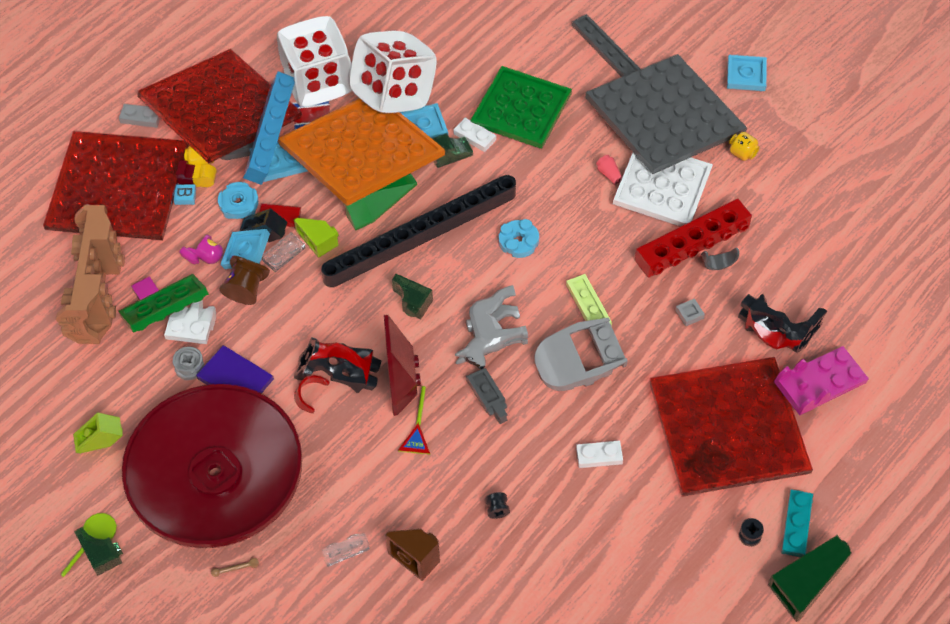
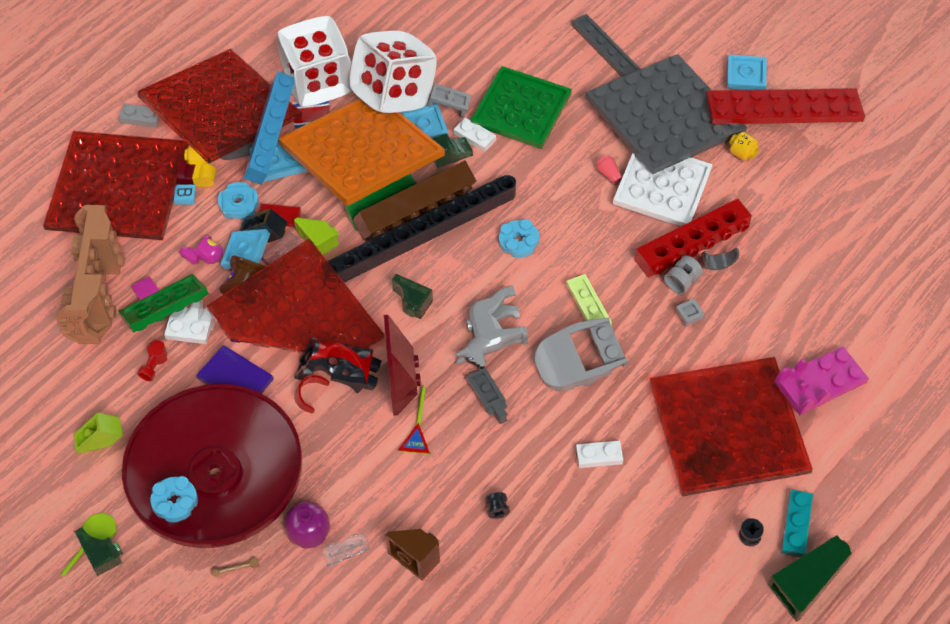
light grey wheel [173,347,204,380] -> none
black hips [738,294,827,353] -> none
none -> red leg [137,340,168,382]
none -> medium azure plate [151,476,198,522]
none -> clear red plate [206,238,385,353]
none -> magenta cylinder [285,502,331,549]
none -> reddish brown brick [353,160,477,240]
none -> light grey hinge [427,83,471,117]
none -> light grey wheel [664,256,703,295]
none -> red plate [706,88,865,124]

